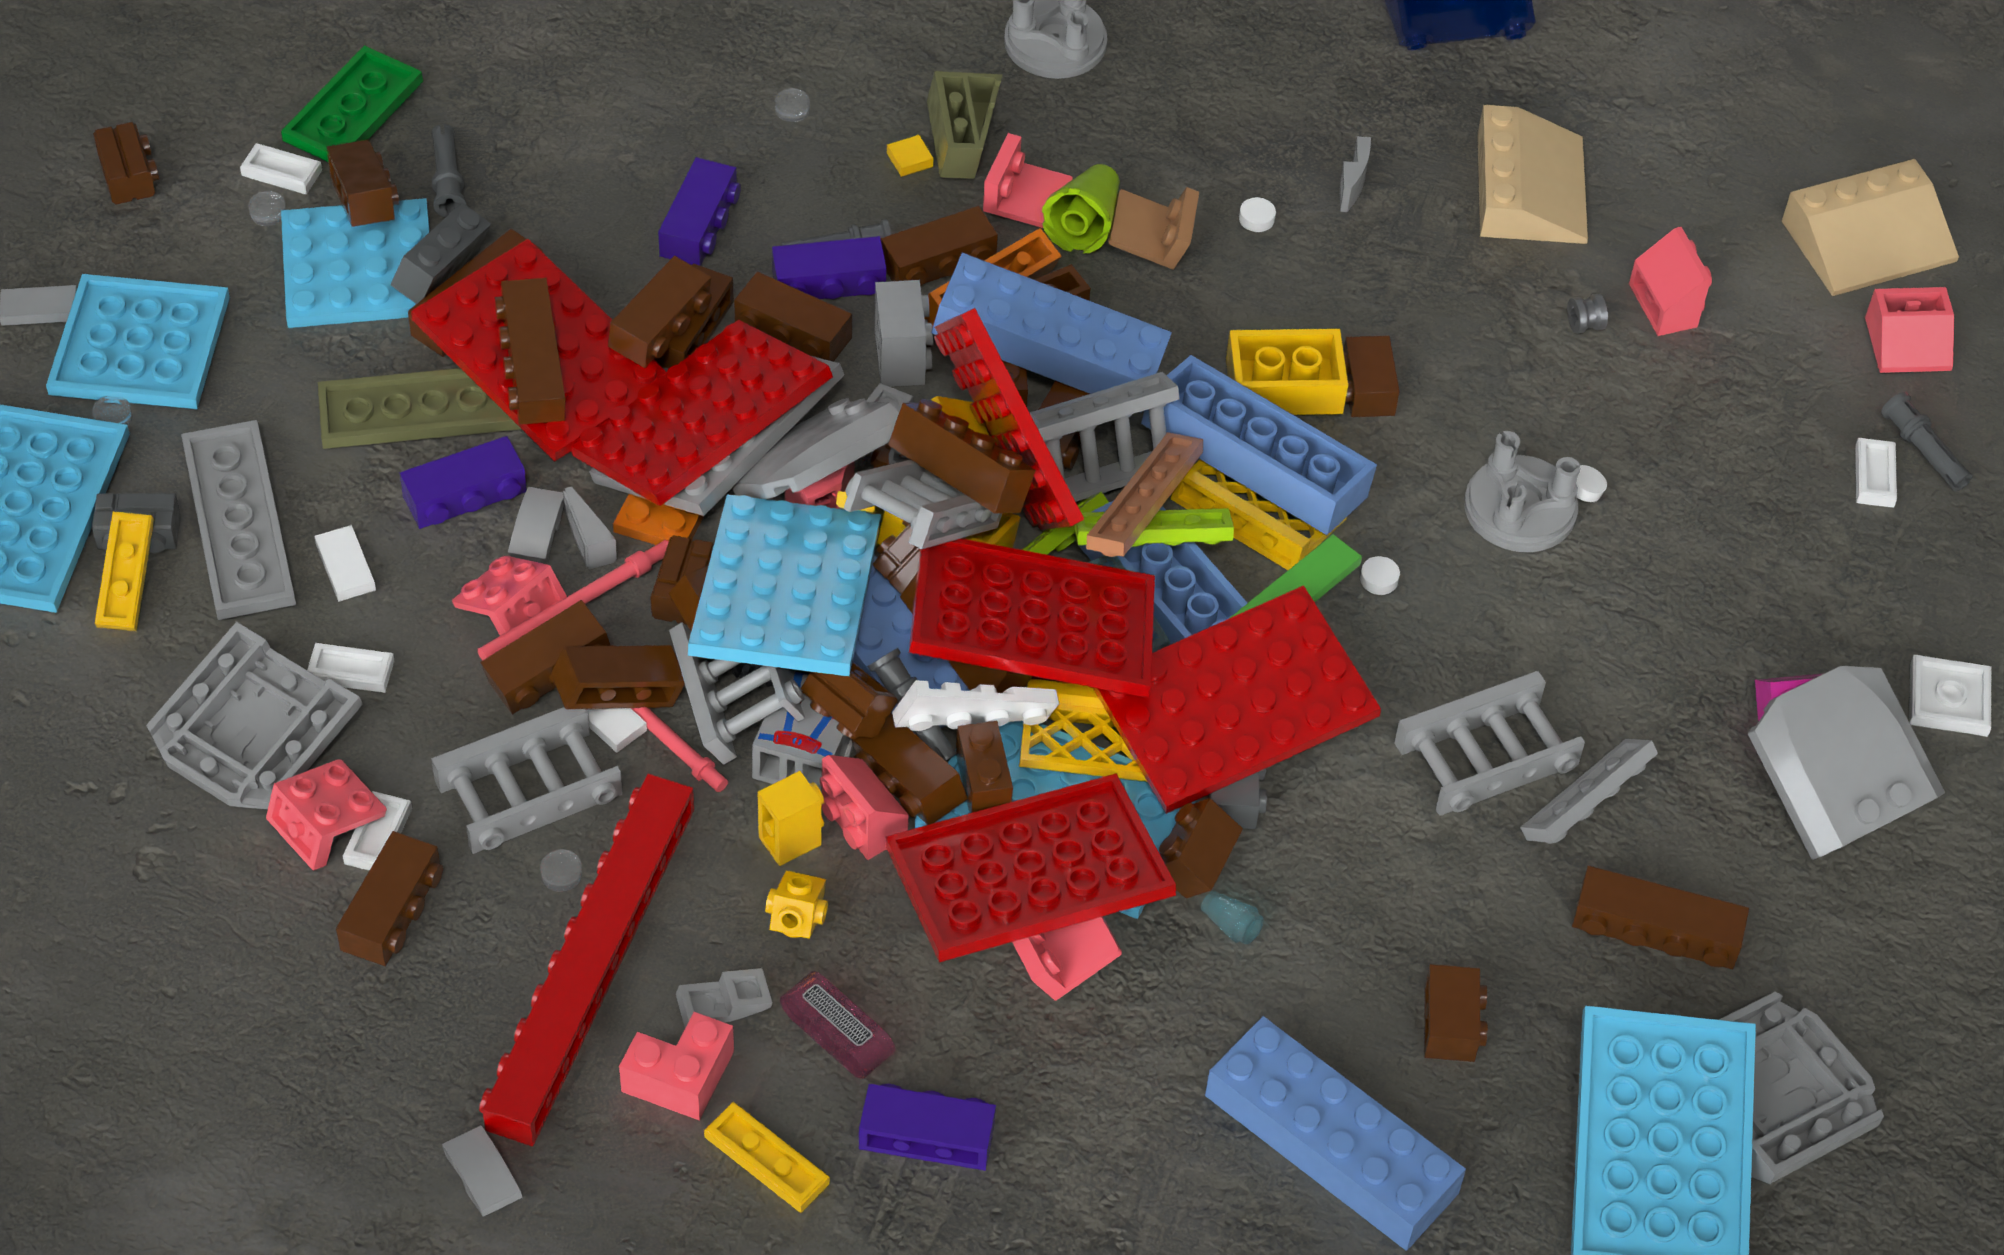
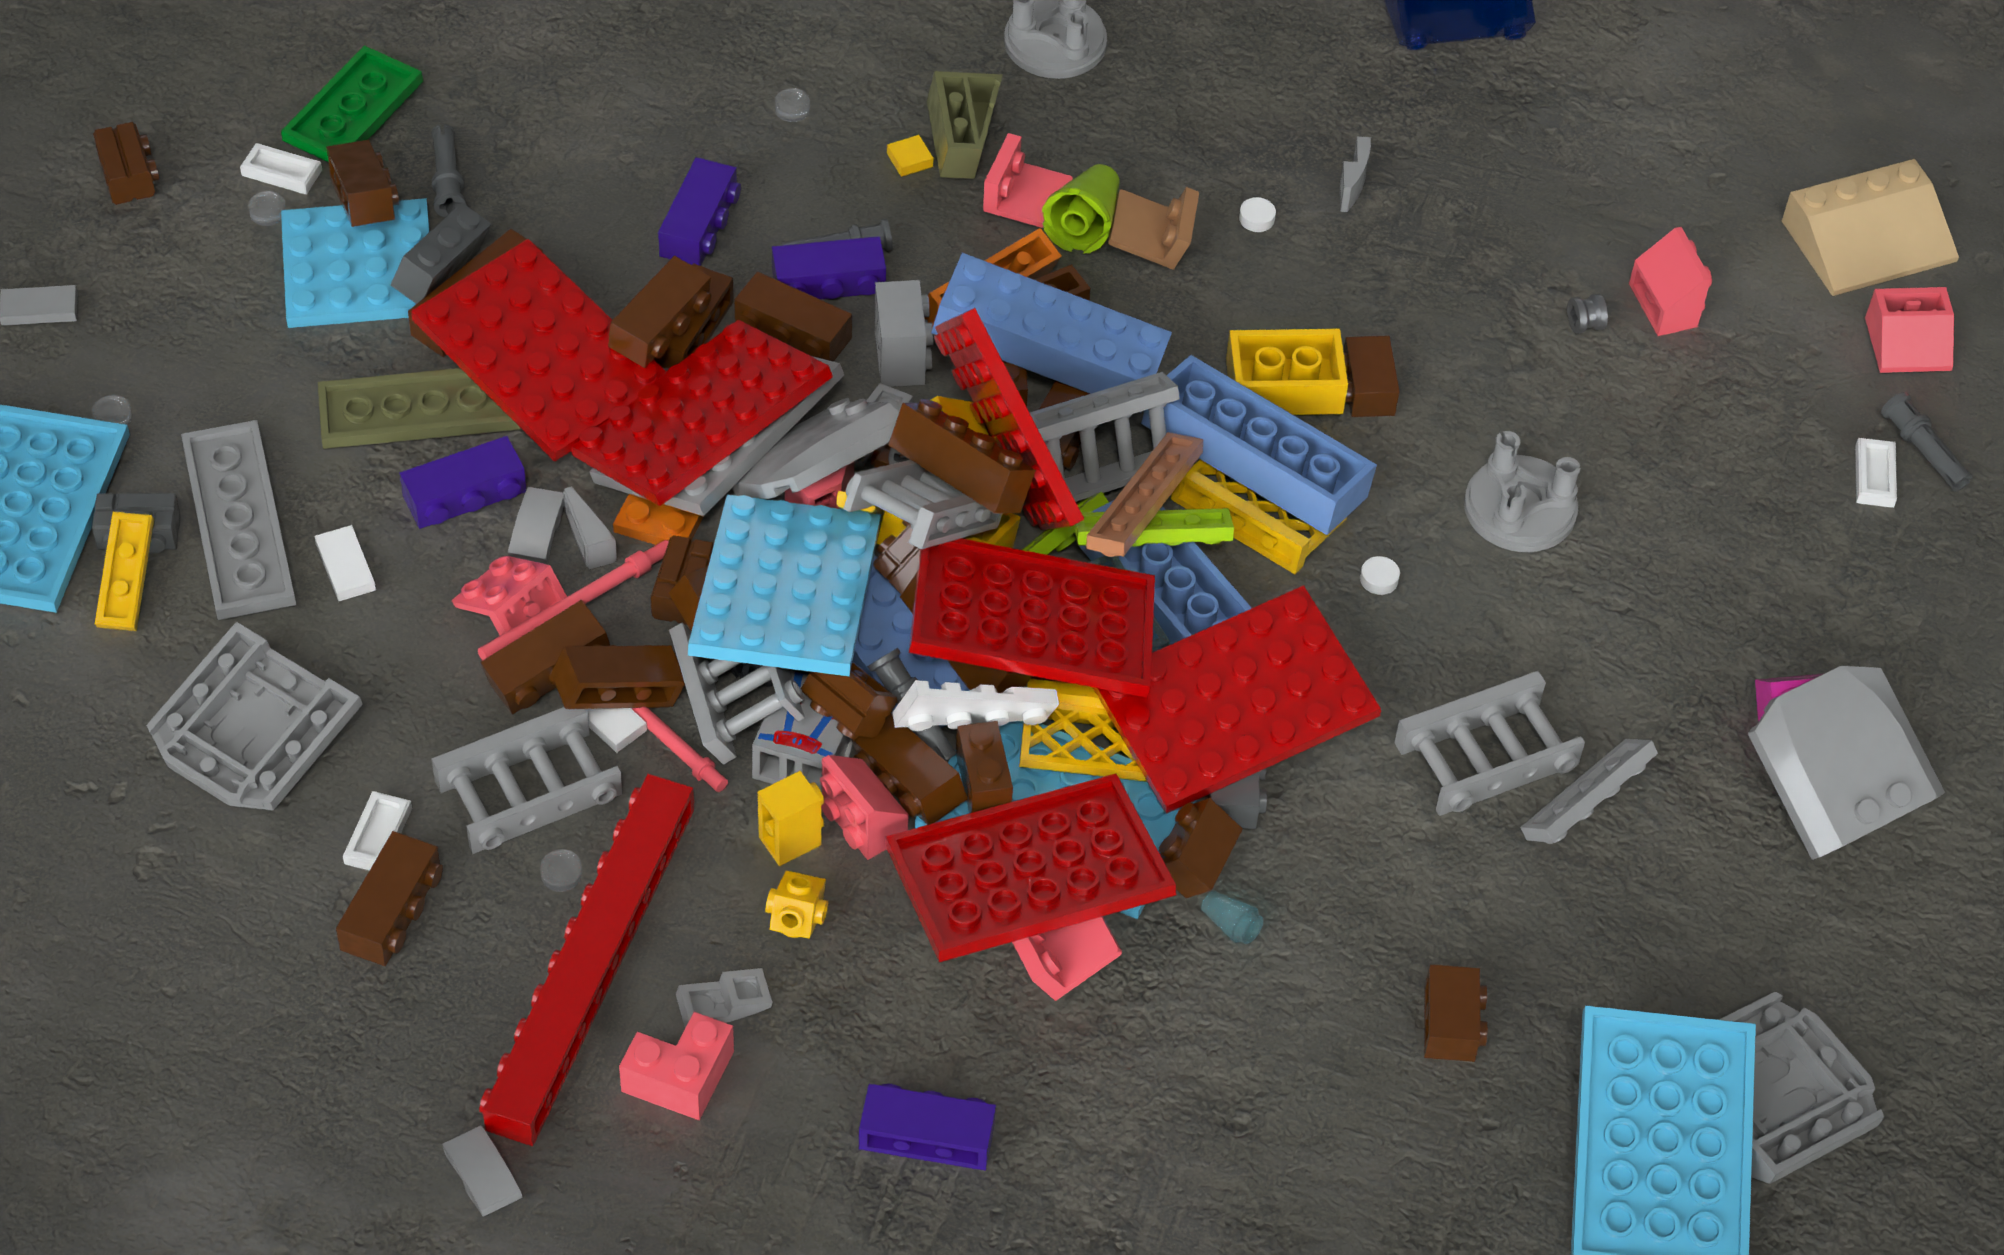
medium azure plate [46,274,230,409] -> none
coral bracket [266,759,387,871] -> none
white tile [307,643,394,693] -> none
reddish brown brick [495,278,565,425] -> none
yellow tile [704,1102,830,1213] -> none
clear pink beam [780,971,895,1079] -> none
reddish brown brick [881,206,998,286] -> none
medium blue brick [1205,1016,1466,1251] -> none
bright green tile [1230,534,1362,618] -> none
tan slope [1478,105,1588,244] -> none
reddish brown brick [1572,866,1749,970] -> none
white tile [1576,465,1607,502] -> none
white tile [1909,655,1991,737] -> none

